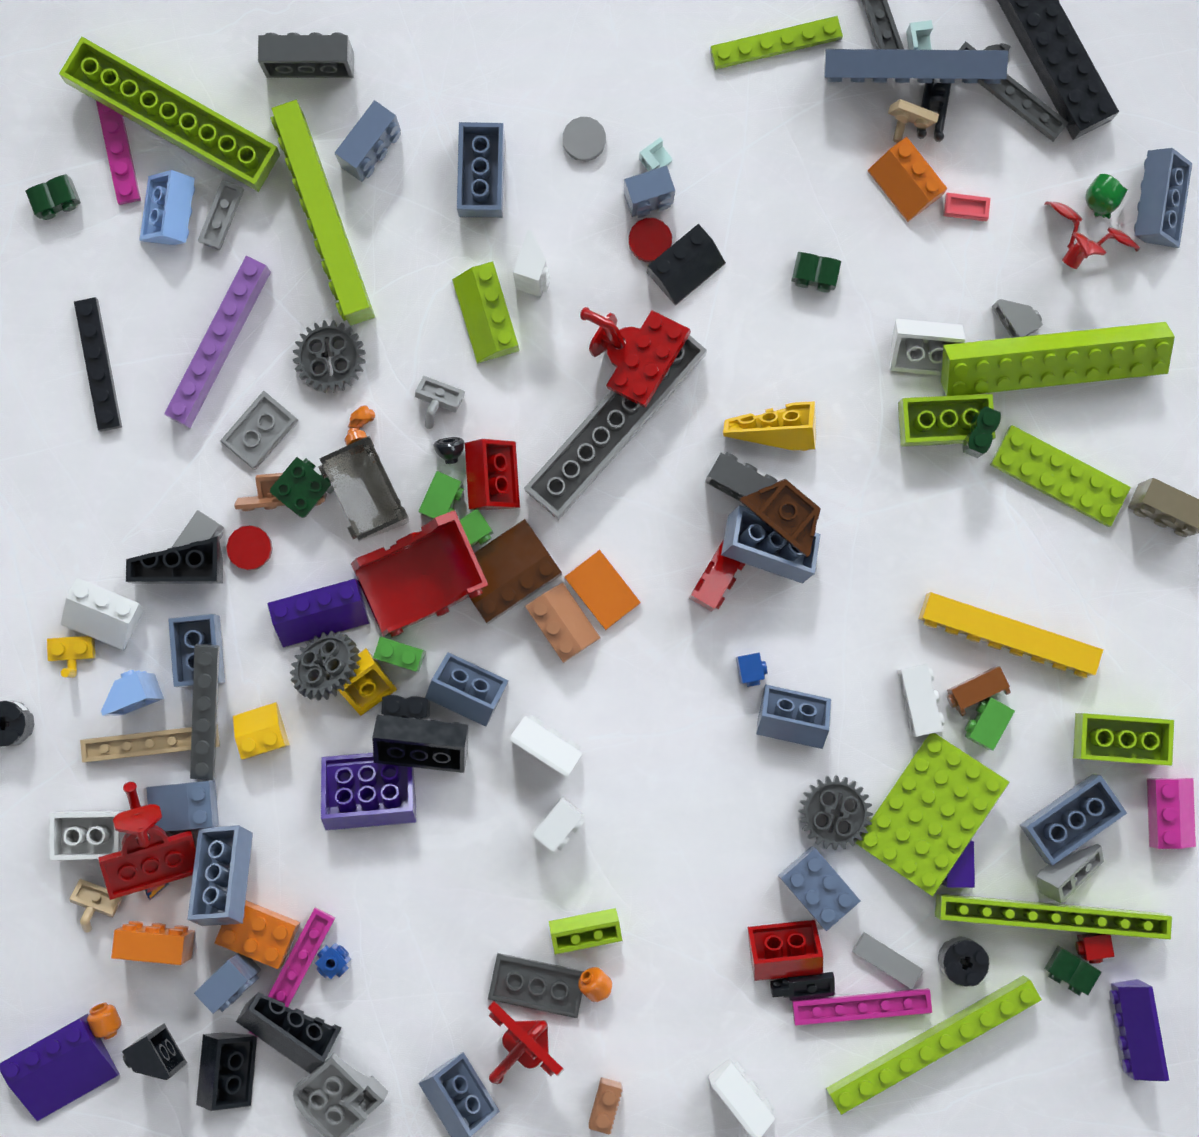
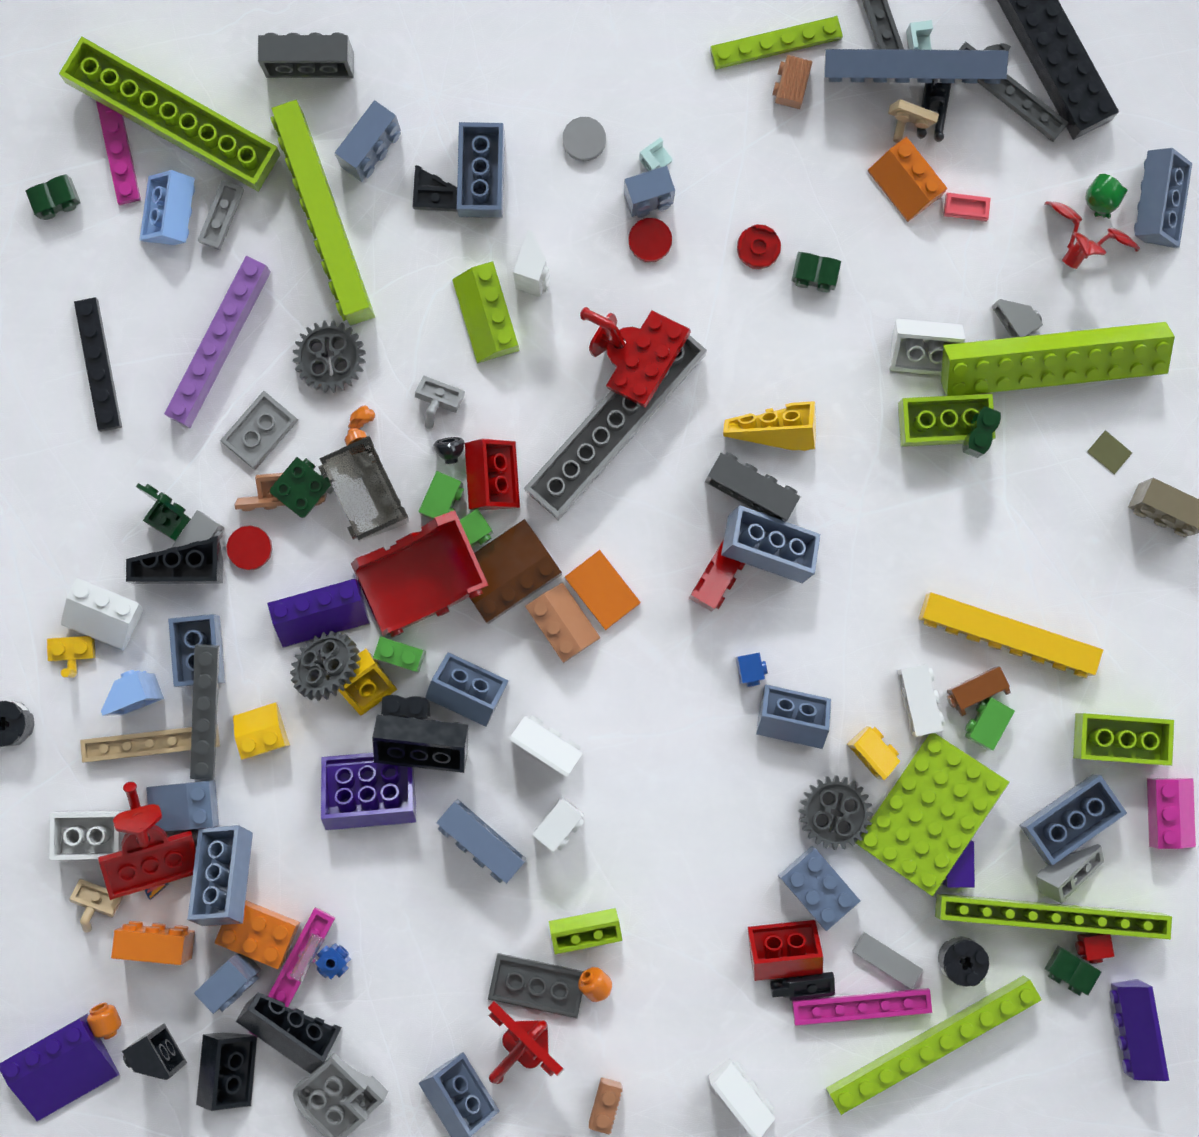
black slope [647,223,726,305] -> none
reddish brown wing [739,479,821,558] -> none
lime plate [990,425,1131,527] -> none
none -> dark green bracket [136,483,191,541]
none -> clear pin [289,933,325,982]
none -> black wing [412,165,457,212]
none -> sand blue brick [436,799,526,884]
none -> red tile [737,224,781,269]
none -> nougat brick [772,55,813,109]
none -> yellow slope [847,726,900,780]
none -> olive sticker [1087,430,1132,474]

